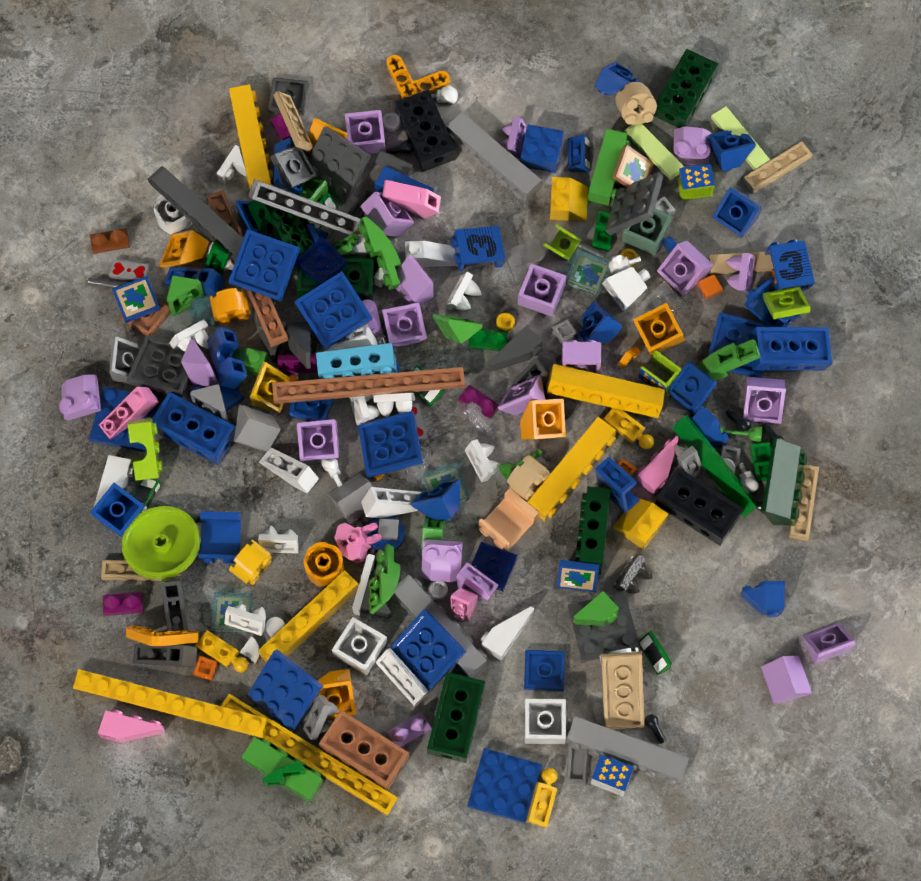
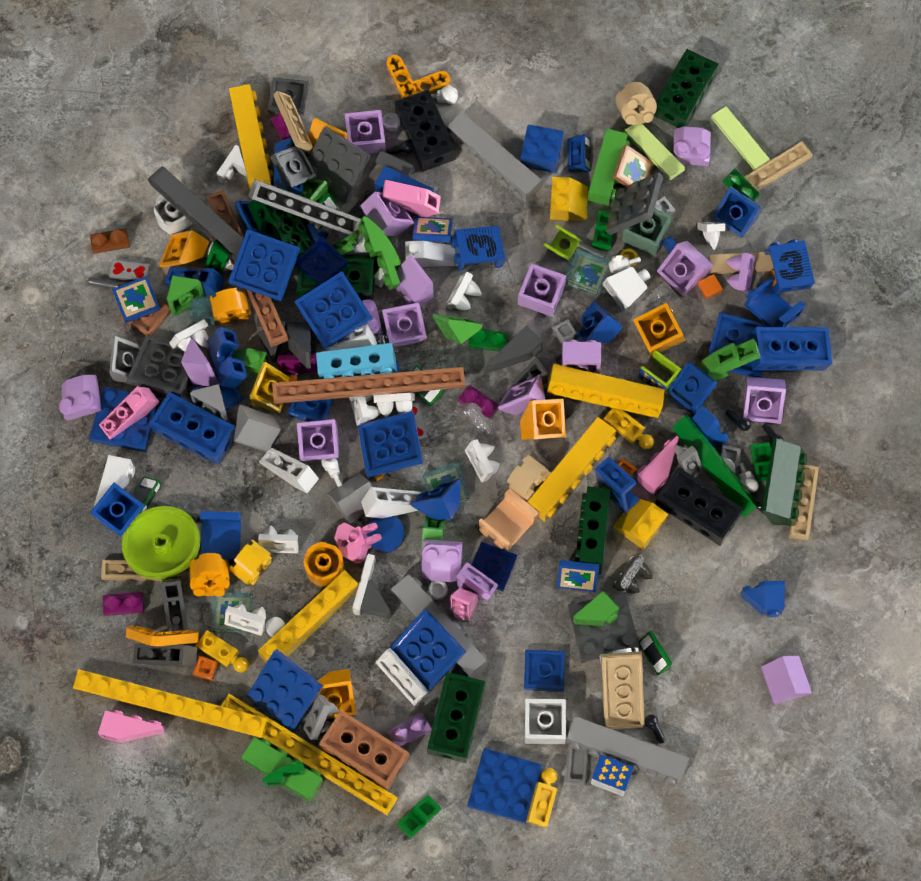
lime arch [127,418,163,481] -> none
white tile [240,636,260,664] -> none
white brick [332,617,387,676] -> none
bright green slope [369,544,400,614] -> none
light grey tile [378,519,399,540] -> none
white slope [481,607,534,661] -> none
yellow tile [496,313,515,332] -> none
lavender tile [499,116,527,158] -> none
bright green hinge [499,449,542,479] -> none
blue slope [594,62,639,95] -> none
light orange tile [617,347,640,369] -> none
piece [677,164,715,200] -> none
blue slope [708,130,756,171] -> none
bright green hinge [720,427,762,442] -> none
lime tile [763,287,810,319] -> none
lavender slope [803,622,855,664] -> none
none -> light orange brick [190,553,230,597]
none -> green slope [397,794,441,840]
none -> tile [413,216,453,242]
none -> white tile [697,222,725,250]
none -> green tile [722,168,761,201]

